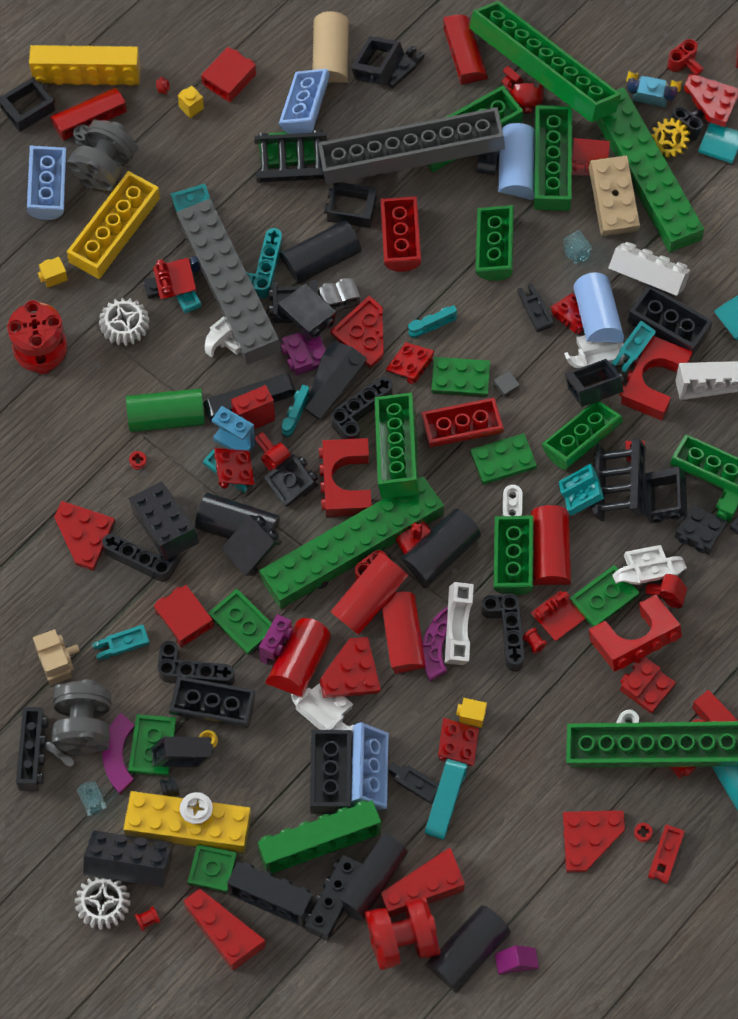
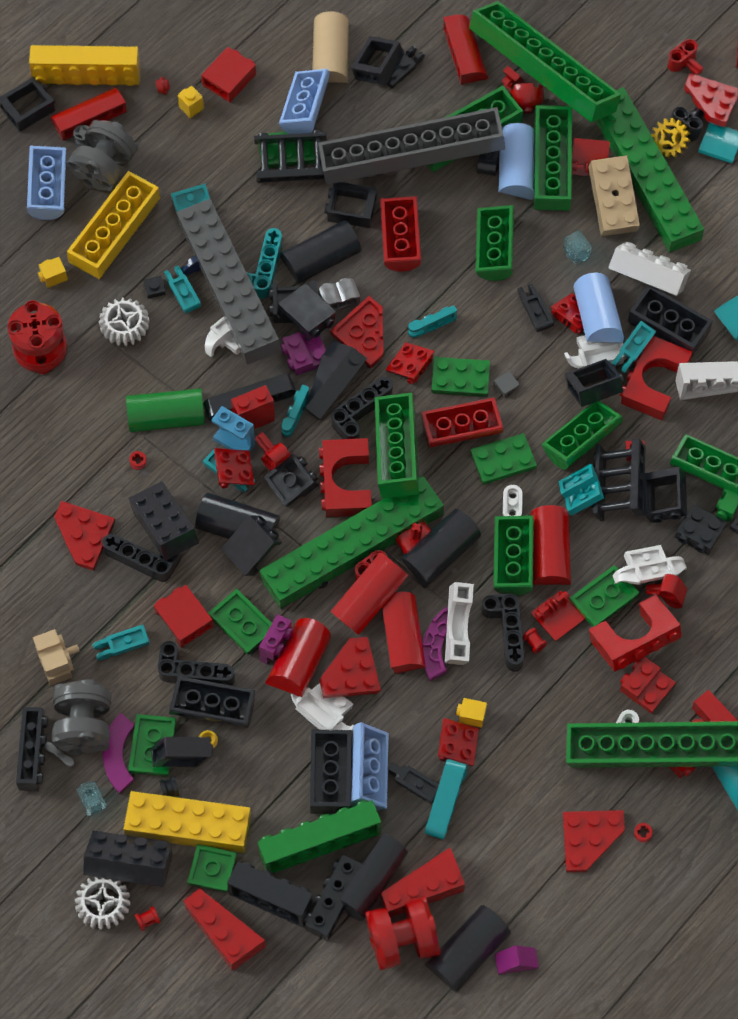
red hinge [153,258,196,300] -> none
white gear [180,792,213,824] -> none
medium azure torso [626,71,682,107] -> none
red plate [648,824,685,884] -> none

